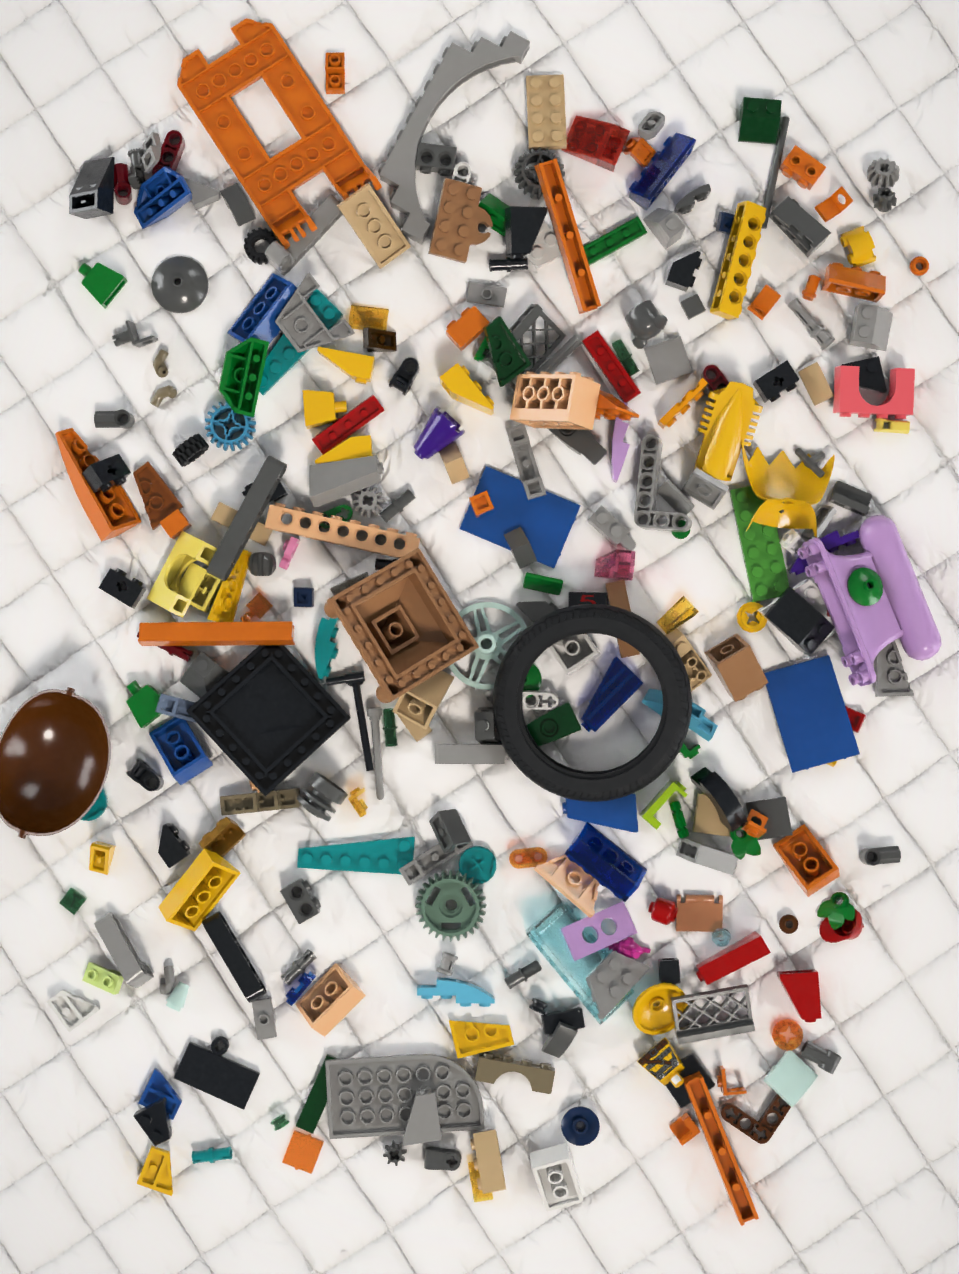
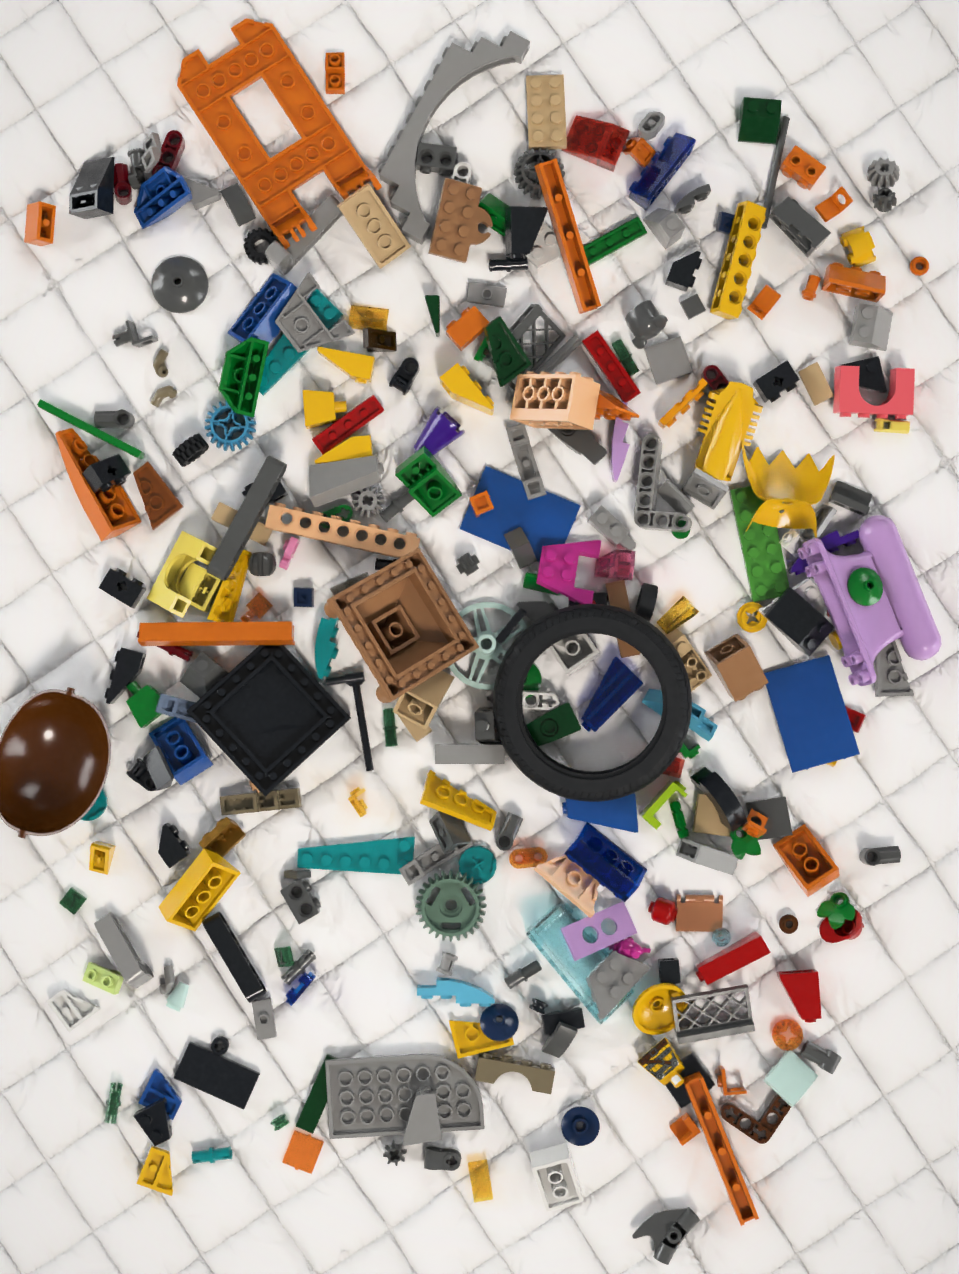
green torso [78,262,128,309] -> none
orange panel [160,509,192,539] -> none
light nougat slope [295,963,366,1037] -> none
dark grey wheel [296,772,348,822] -> none
light grey piece [367,708,384,800] -> none
tan slope [439,442,470,484] -> none
tan brick [470,1129,507,1194] -> none
light grey pin [787,298,835,351] -> none
dark grey piece [795,448,825,478] -> none
none -> orange brick [24,201,56,246]
none -> green tile [37,399,145,460]
none -> black slope [104,647,147,704]
none -> clear green pin [104,1082,123,1124]
none -> slope [143,745,174,790]
none -> clear green tile [274,946,294,967]
none -> dark grey tile [284,870,311,879]
none -> green slope [395,446,462,517]
none -> yellow wing [420,770,497,831]
none -> dark green slope [424,295,440,337]
none -> dark grey gear [456,552,480,576]
none -> dark blue dish [480,1004,519,1041]
none -> dark grey piece [495,812,523,851]
none -> black tile [496,608,527,644]
none -> dark pink wing [536,540,602,604]
none -> dark grey pin [632,1207,700,1265]
none -> black tyre [635,583,658,621]
none -> clear red brick [662,757,685,778]
none -> yellow tile [829,630,843,650]

